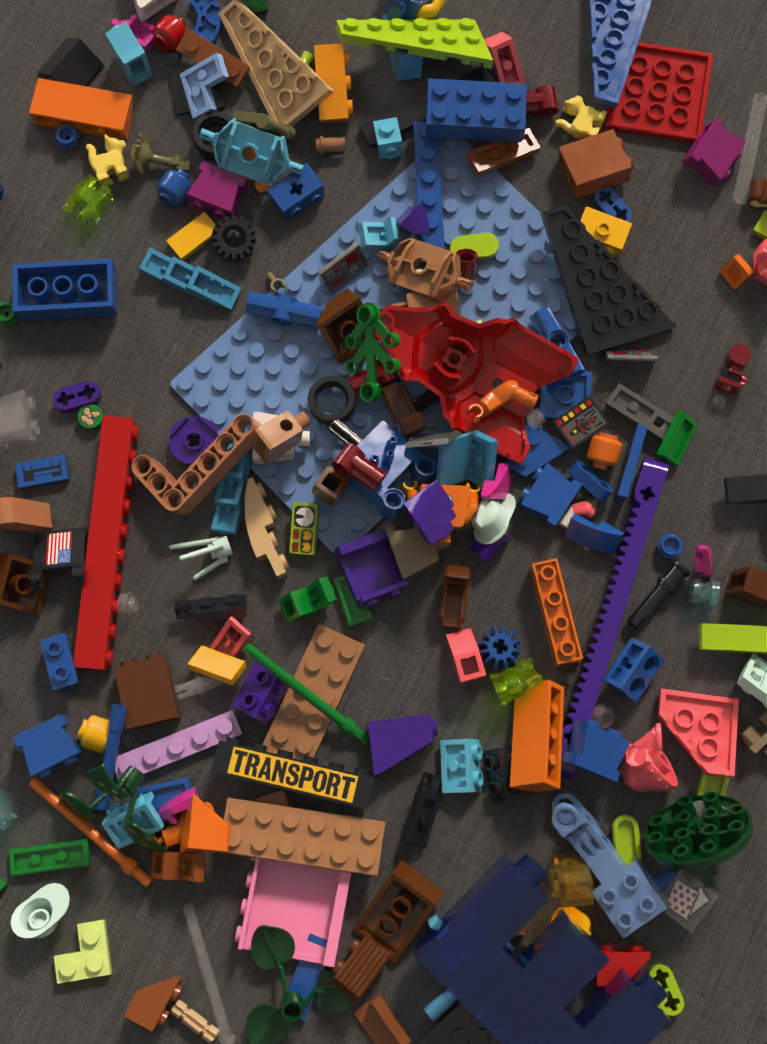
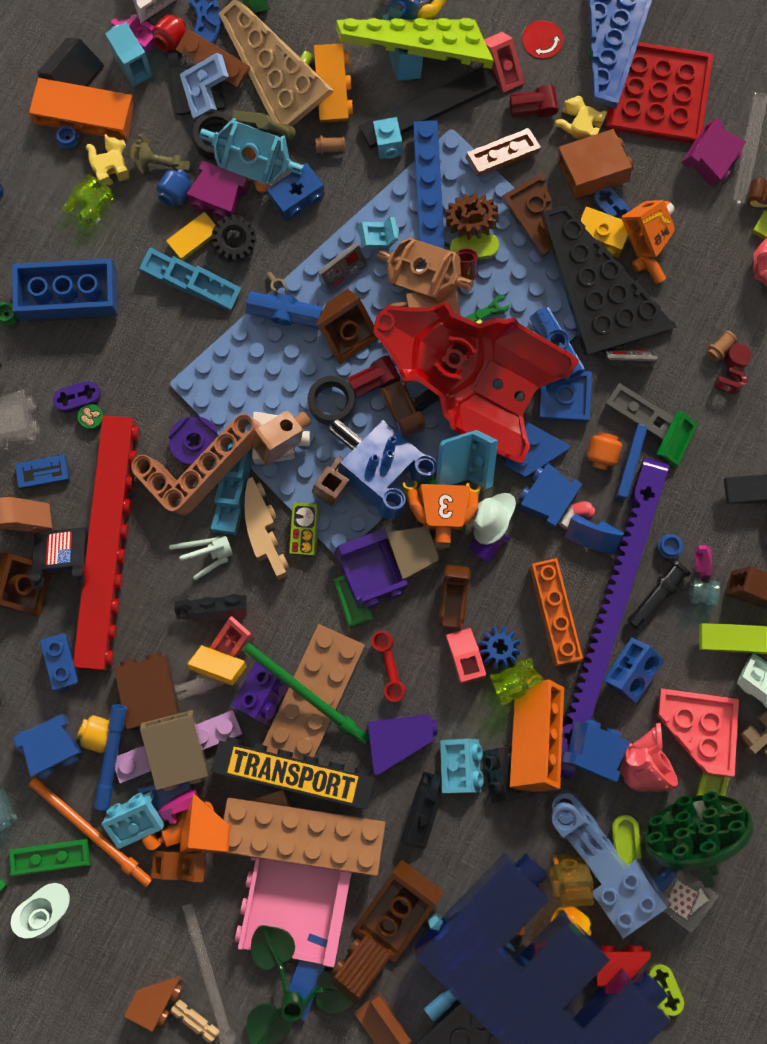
yellowish green plate [54,919,112,984] -> none
dark green plant [59,764,168,852] -> none
clear plate [117,591,138,617] -> none
green brick [278,576,337,624] -> none
dark red piece [331,443,387,492] -> none
green plant [345,302,401,403] -> none
dark purple tile [396,204,429,235] -> none
dark purple piece [401,480,456,547] -> none
dark grey piece [406,430,462,448] -> none
blue brick [425,78,527,143] -> none
orange arm [466,380,539,423] -> none
dark pink slope [481,463,512,499] -> none
clear plate [523,408,545,431] -> none
piece [553,395,610,450] -> none
blue beam [569,460,613,502] -> none
clear plate [591,704,615,729] -> none
orange plate [719,254,755,290] -> none
none -> dark tan brick [140,710,208,791]
none -> red bar [371,631,407,702]
none -> reddish brown gear [445,193,499,240]
none -> green piece [465,295,510,322]
none -> reddish brown wing [501,173,552,258]
none -> red sticker [522,20,563,58]
none -> orange torso [621,200,675,257]
none -> orange arm [631,256,666,284]
none -> medium nougat pin [706,331,738,362]

